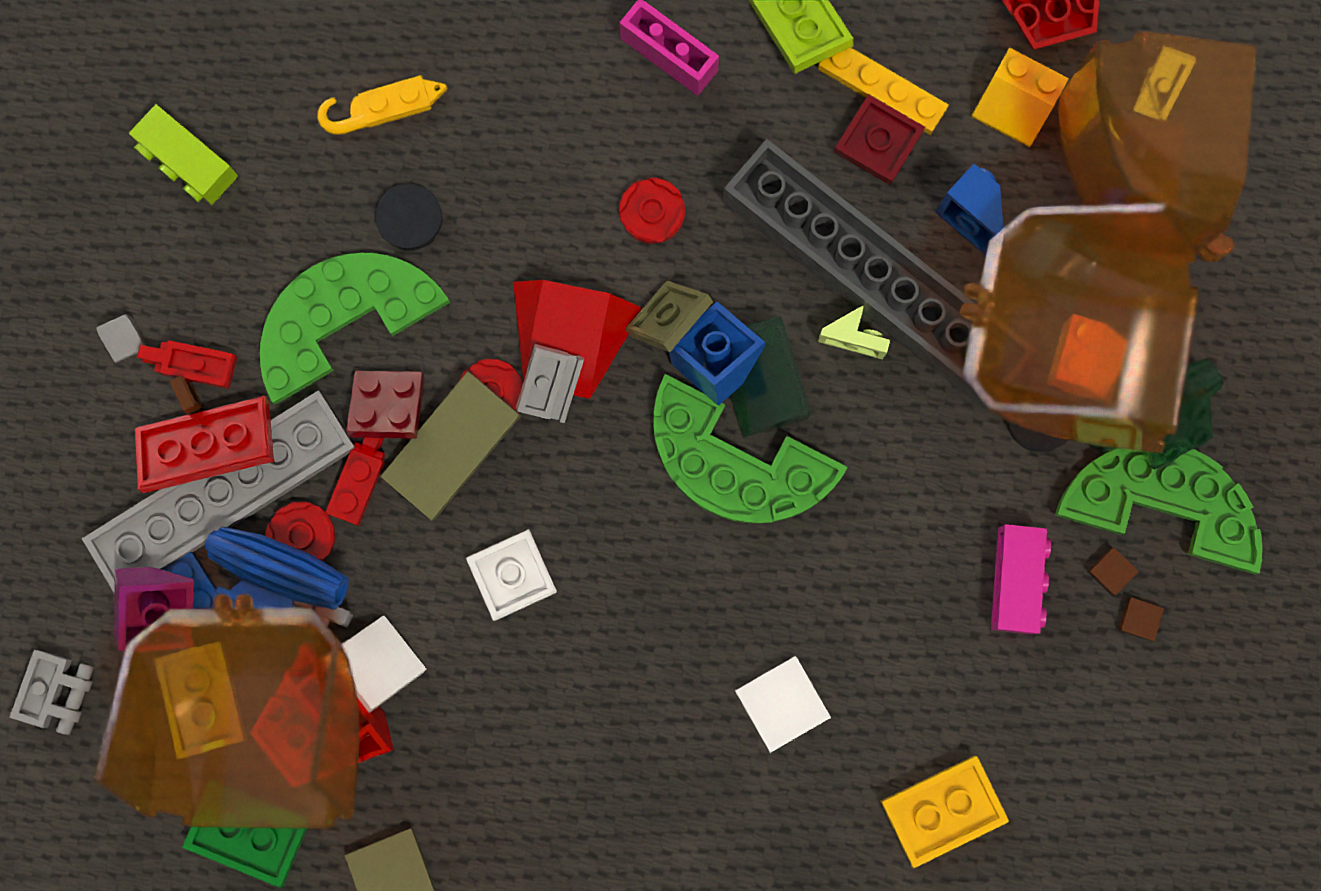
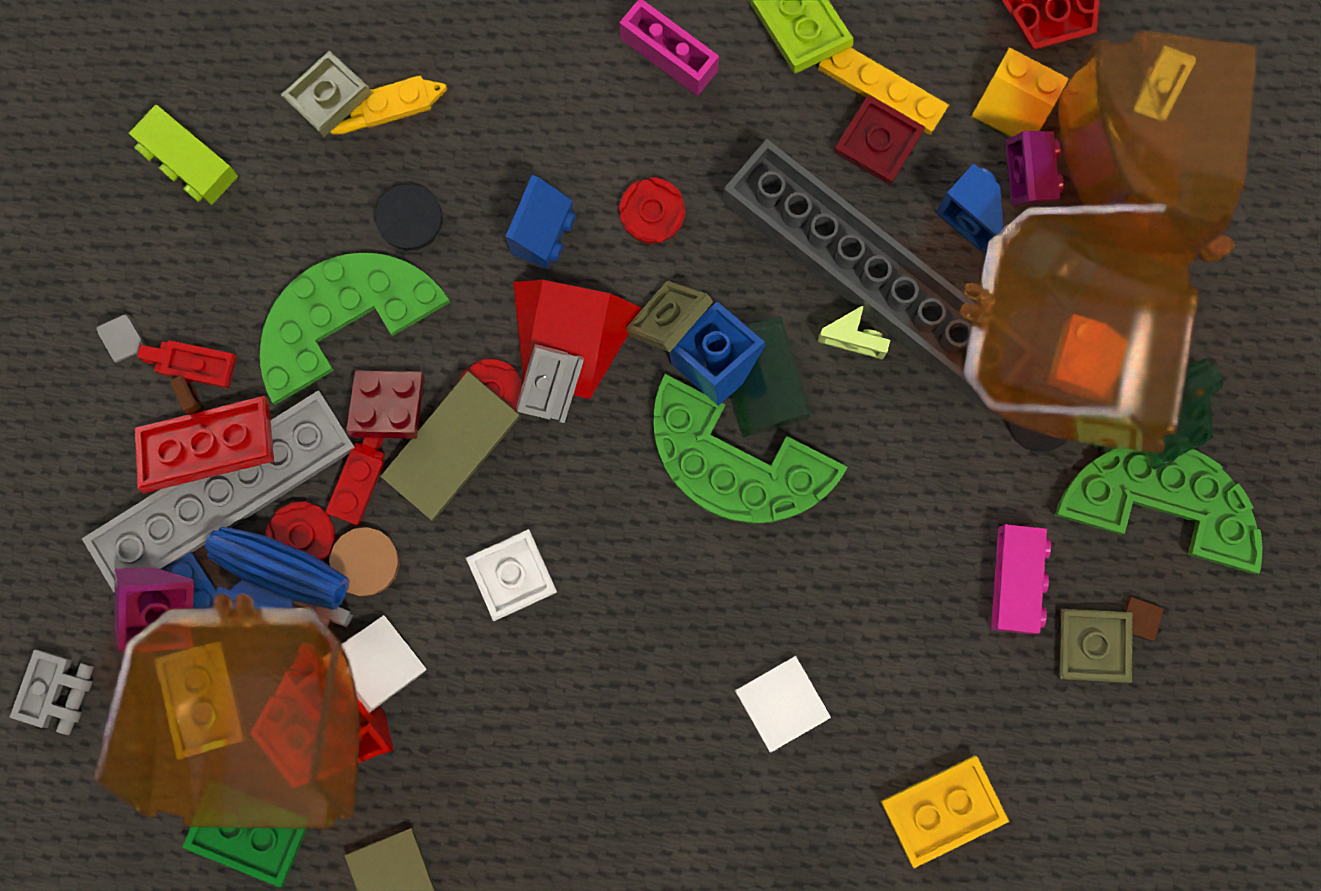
reddish brown tile [1087,547,1139,596] -> none
none -> tile [281,51,372,137]
none -> medium nougat tile [329,527,400,597]
none -> blue slope [505,175,577,269]
none -> magenta slope [1005,131,1063,206]
none -> olive tile [1059,609,1133,683]

